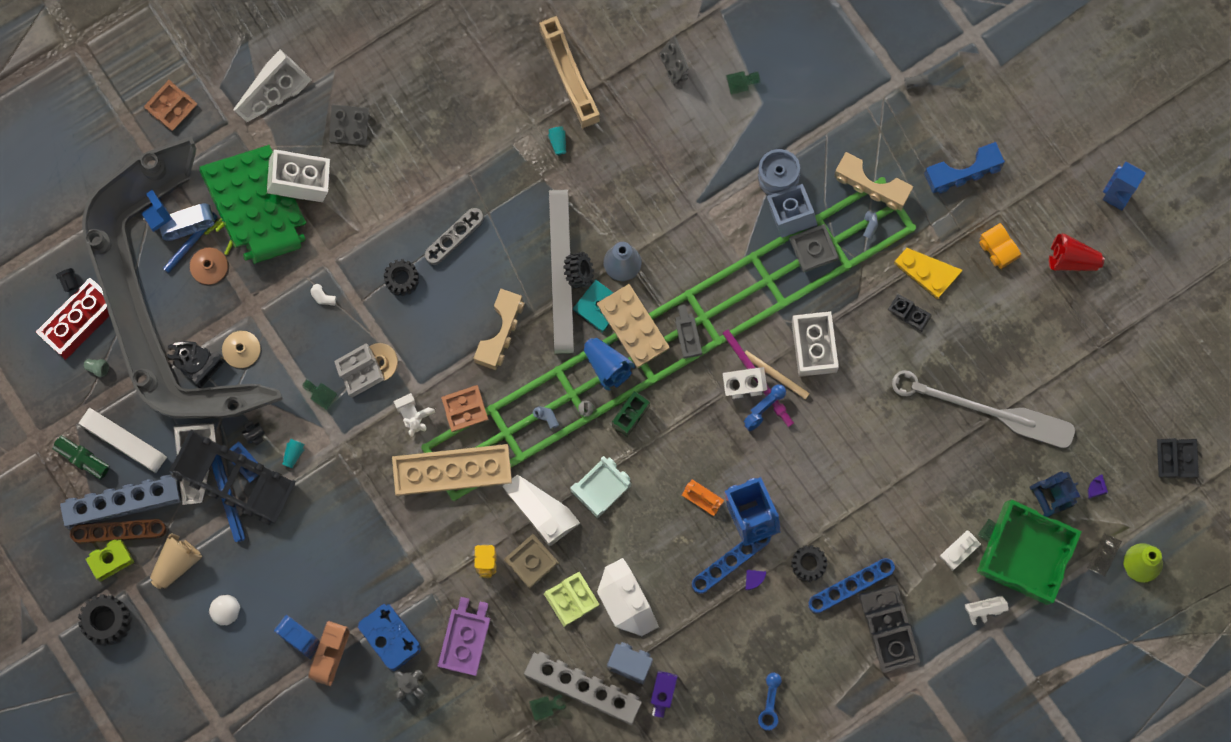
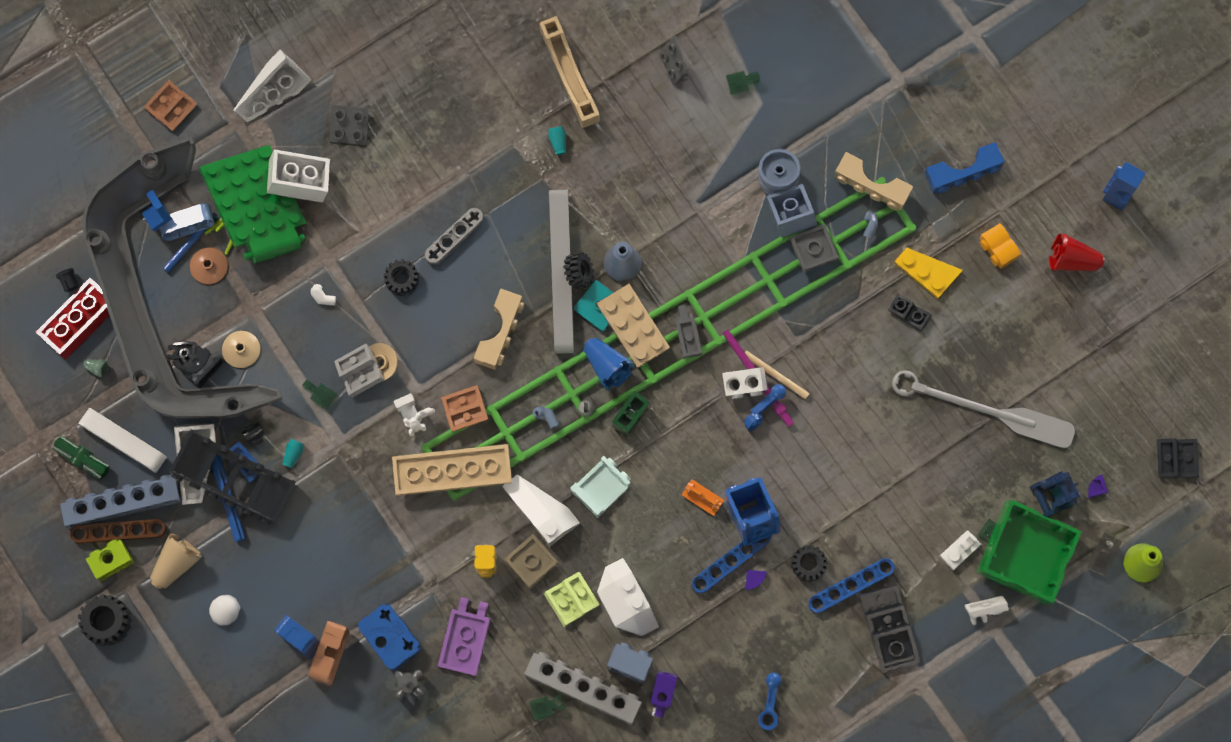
white brick [792,312,839,377] -> none

